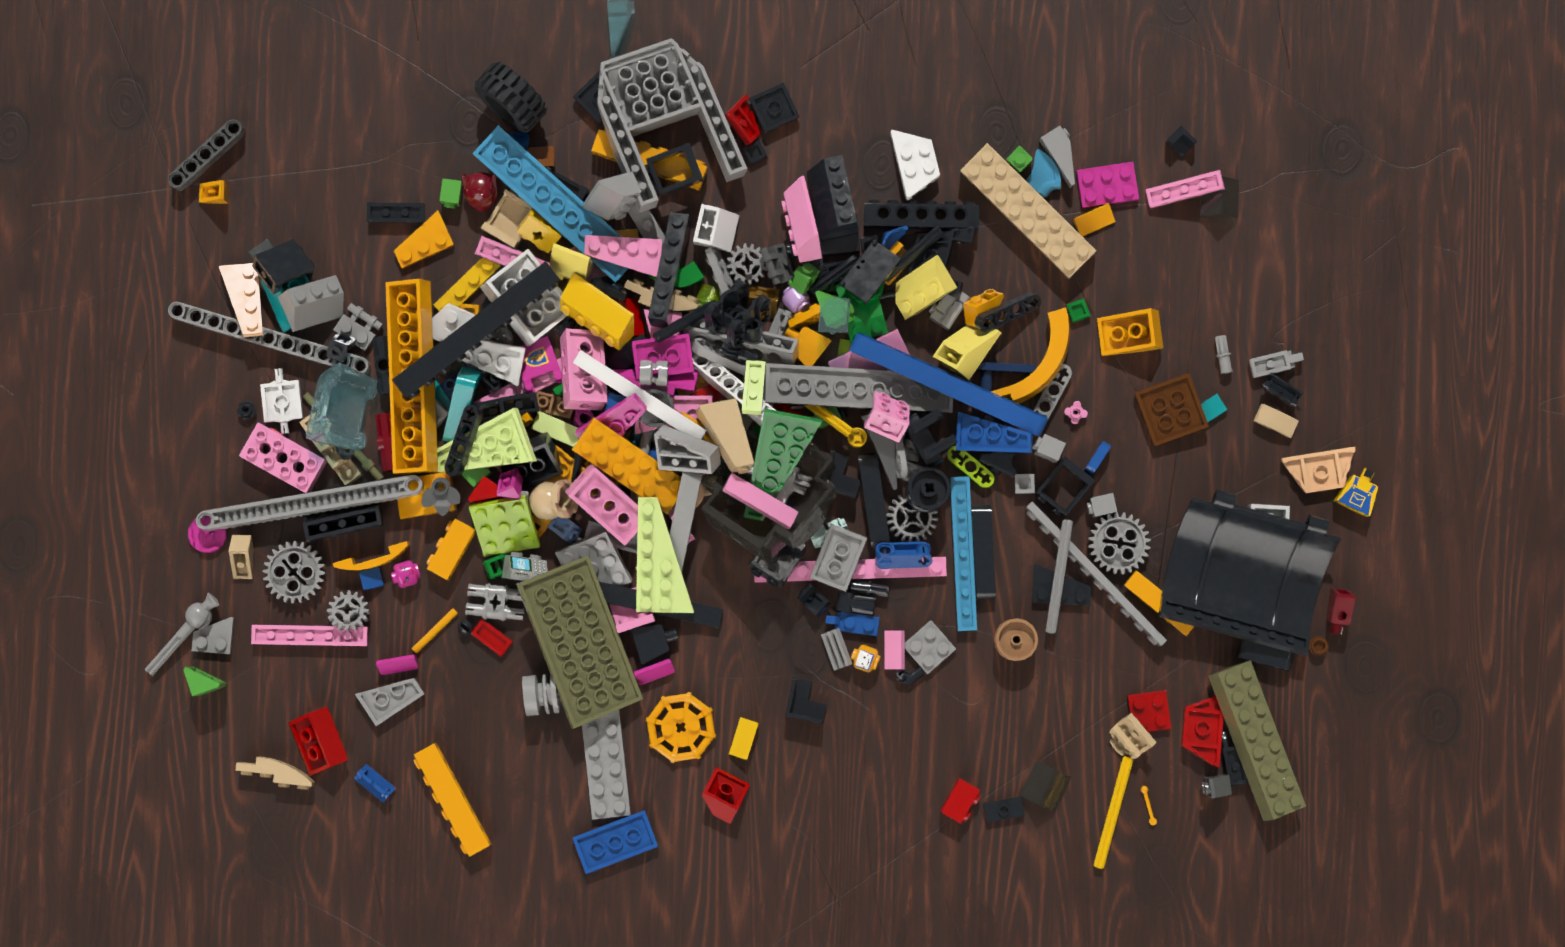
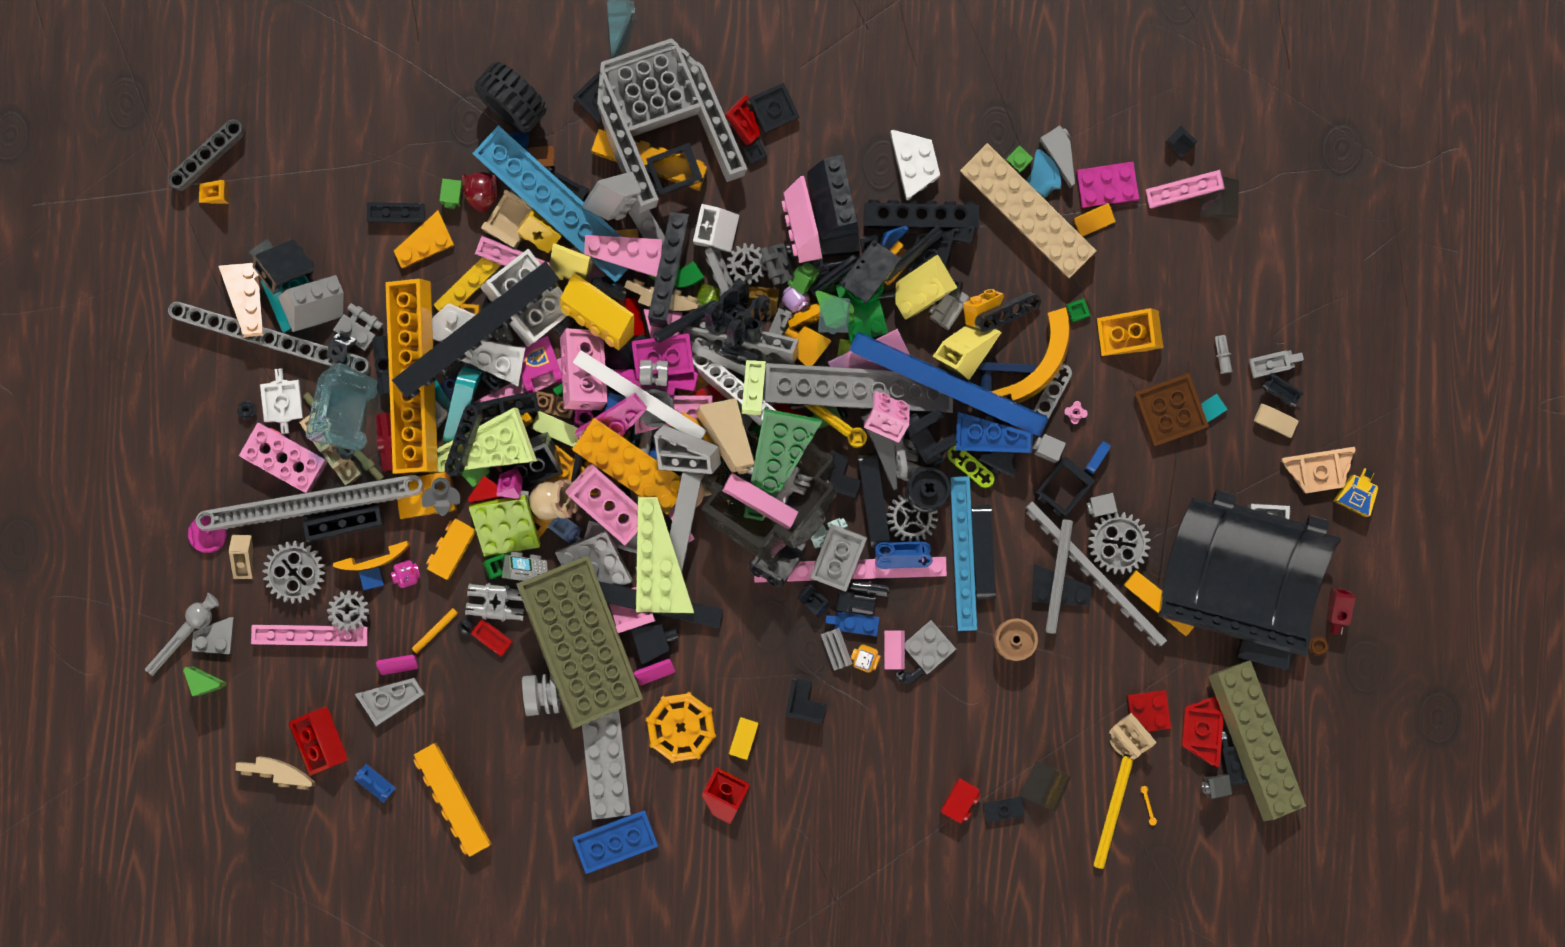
light grey plate [1015,474,1035,494] -> none

